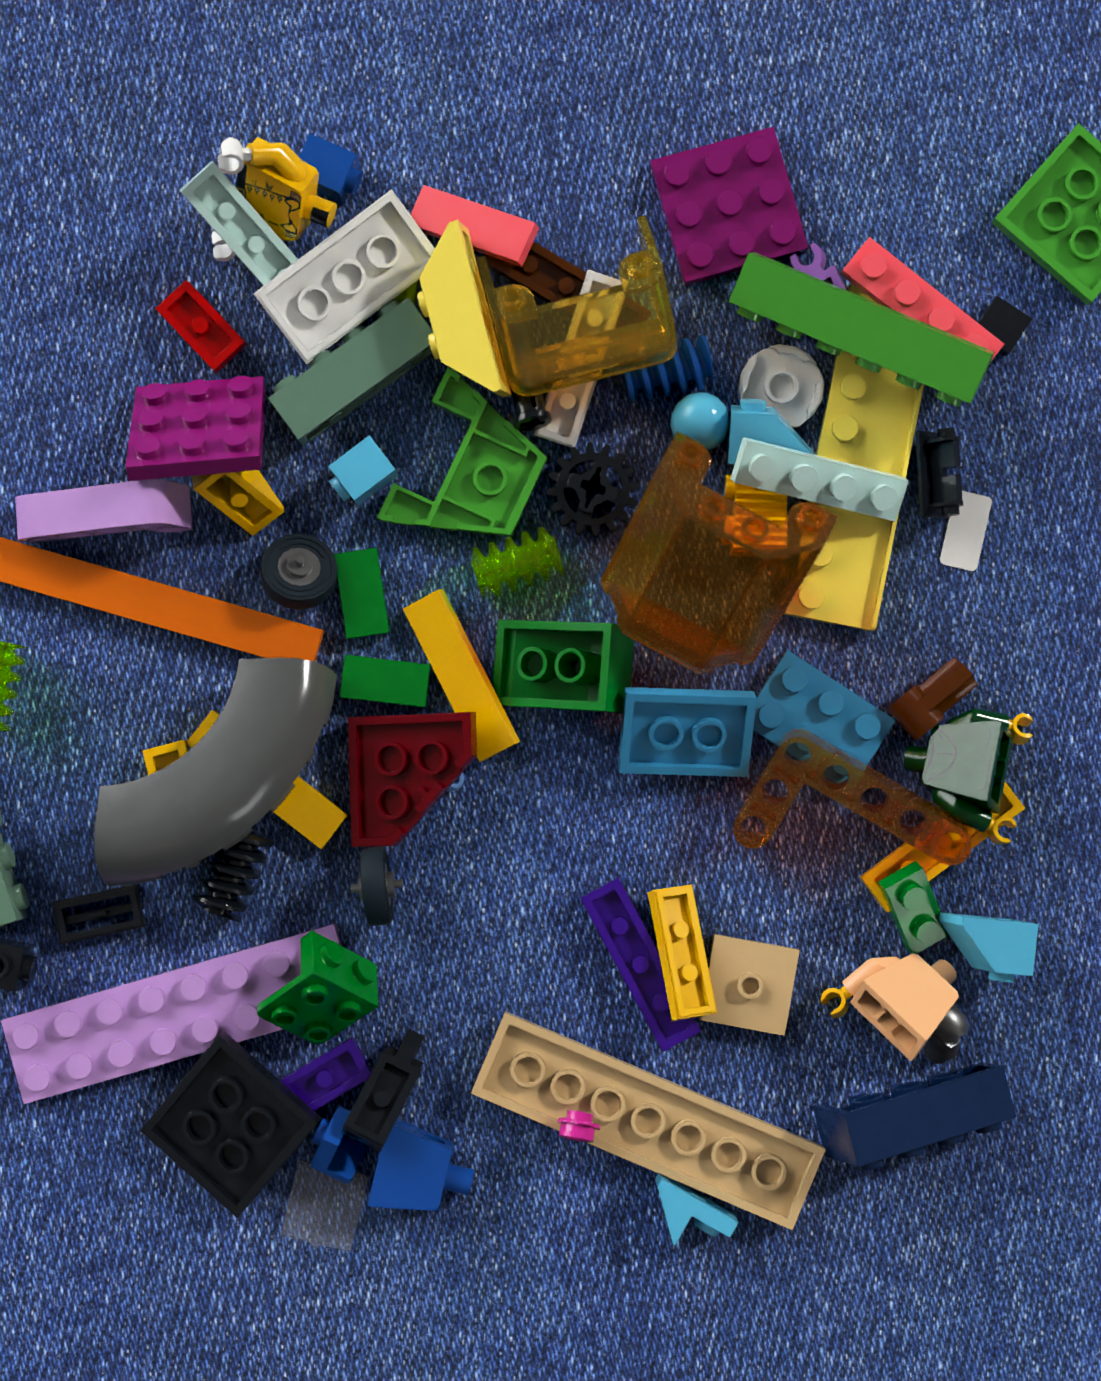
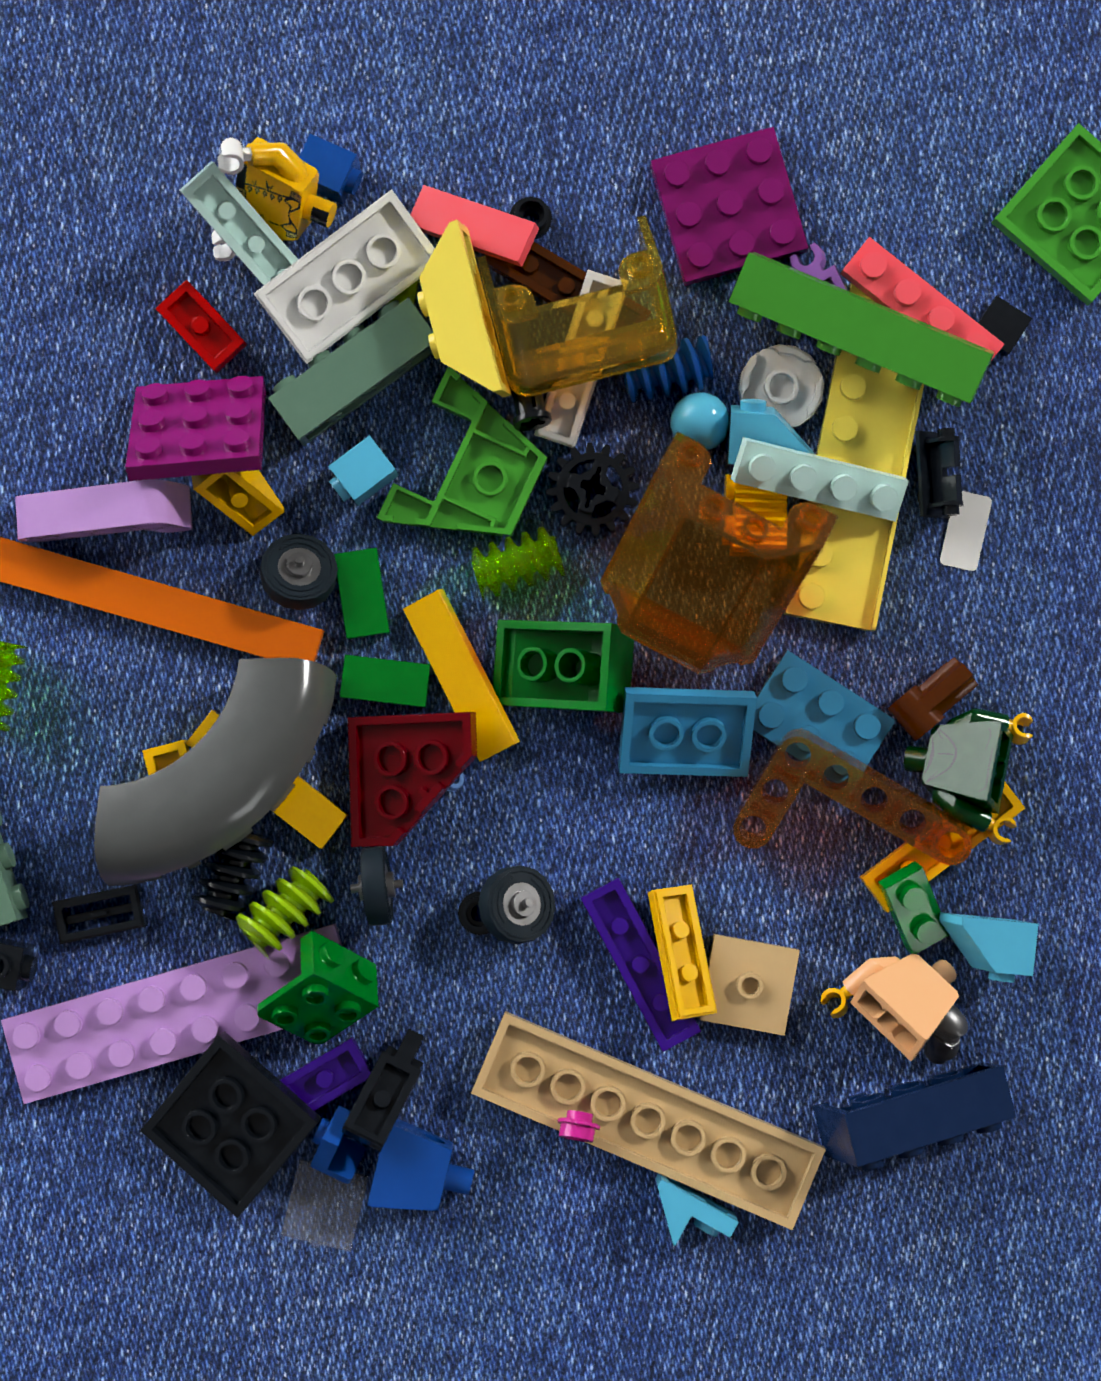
none -> lime piece [236,866,334,959]
none -> black plate [458,891,489,935]
none -> black wheel [478,865,556,944]
none -> black plate [510,197,552,239]

